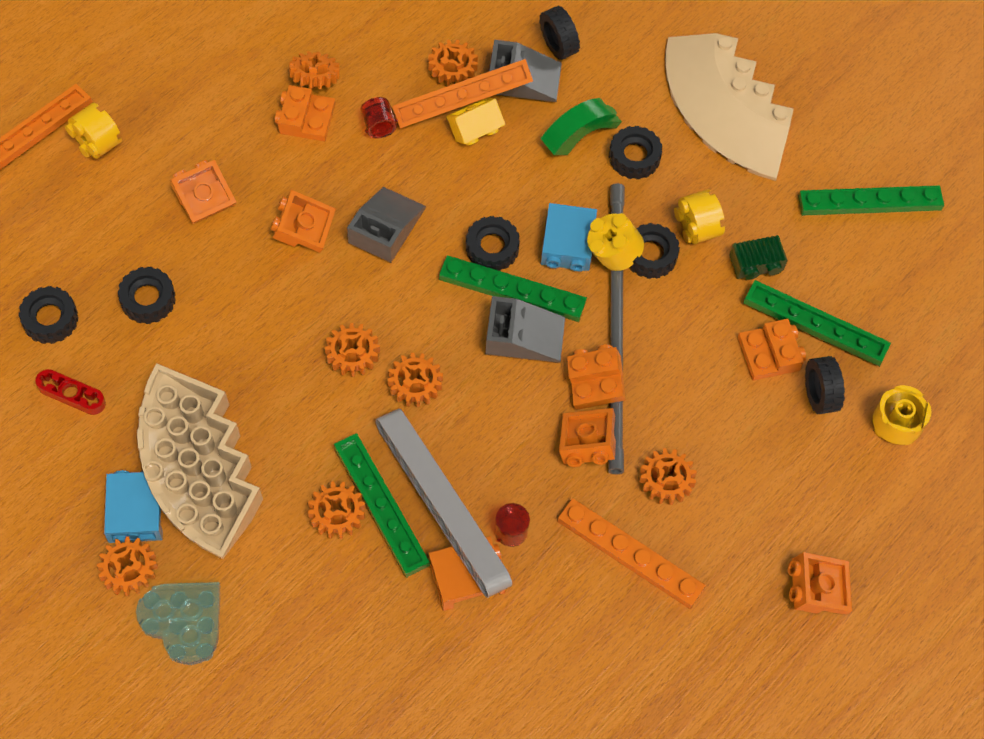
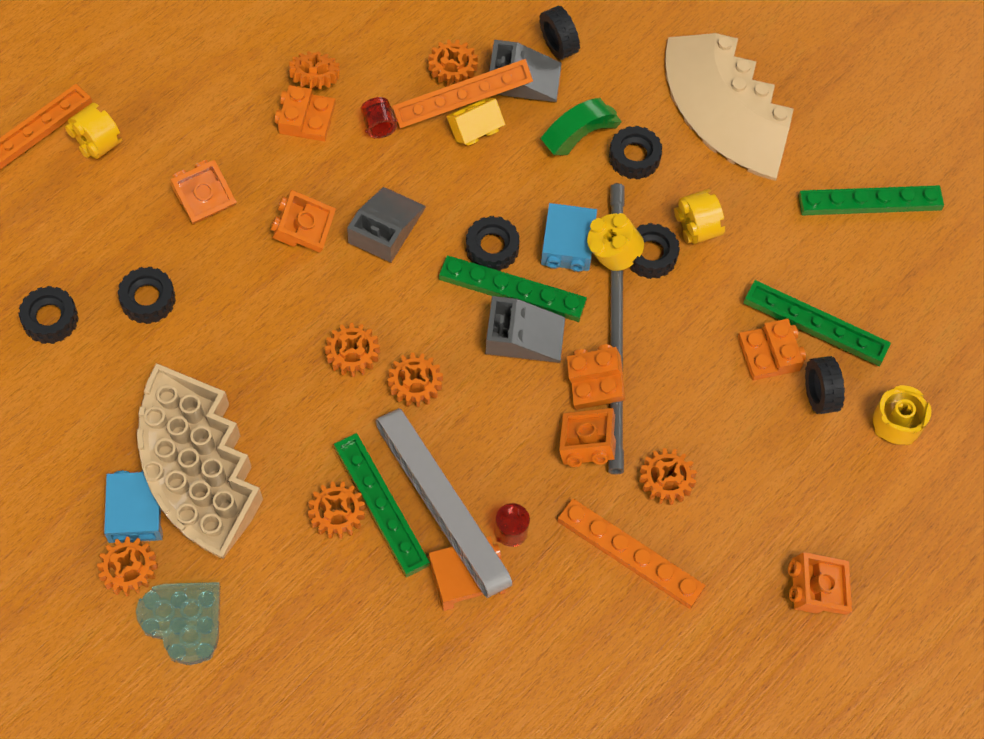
red beam [35,369,106,415] -> none
dark green brick [729,235,788,280] -> none

